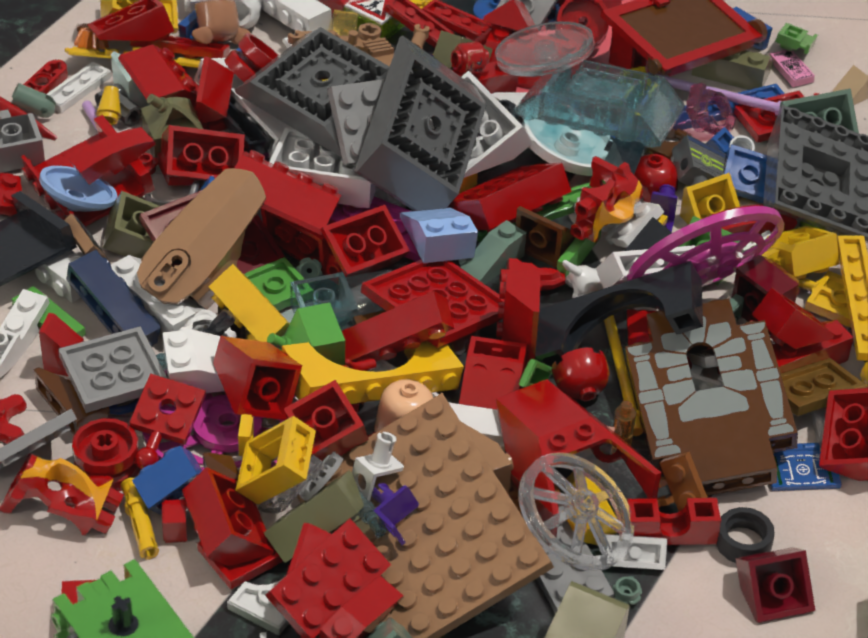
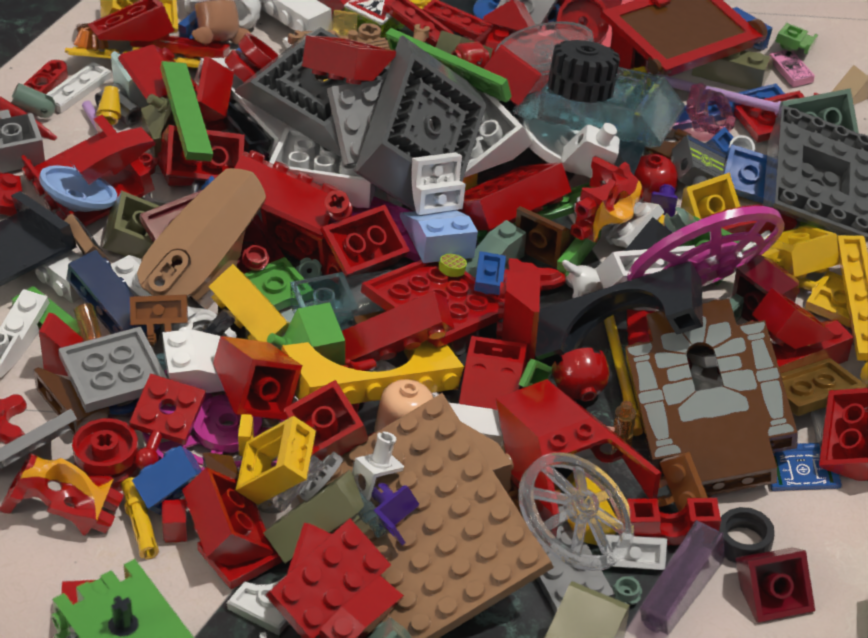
none -> clear orange cylinder [73,303,102,342]
none -> dark orange hinge [130,295,188,347]
none -> bright green tile [160,61,213,161]
none -> red plate [242,245,269,271]
none -> red slope [302,35,396,85]
none -> red pin [325,190,353,221]
none -> bright green tile [386,28,512,102]
none -> white slope [412,152,465,215]
none -> lime tile [439,254,467,277]
none -> blue plate [474,251,506,295]
none -> red slope [483,44,542,107]
none -> black wheel [548,40,620,103]
none -> white torso [561,123,620,184]
none -> clear purple slope [640,520,724,635]
none -> sand green piece [664,207,696,233]

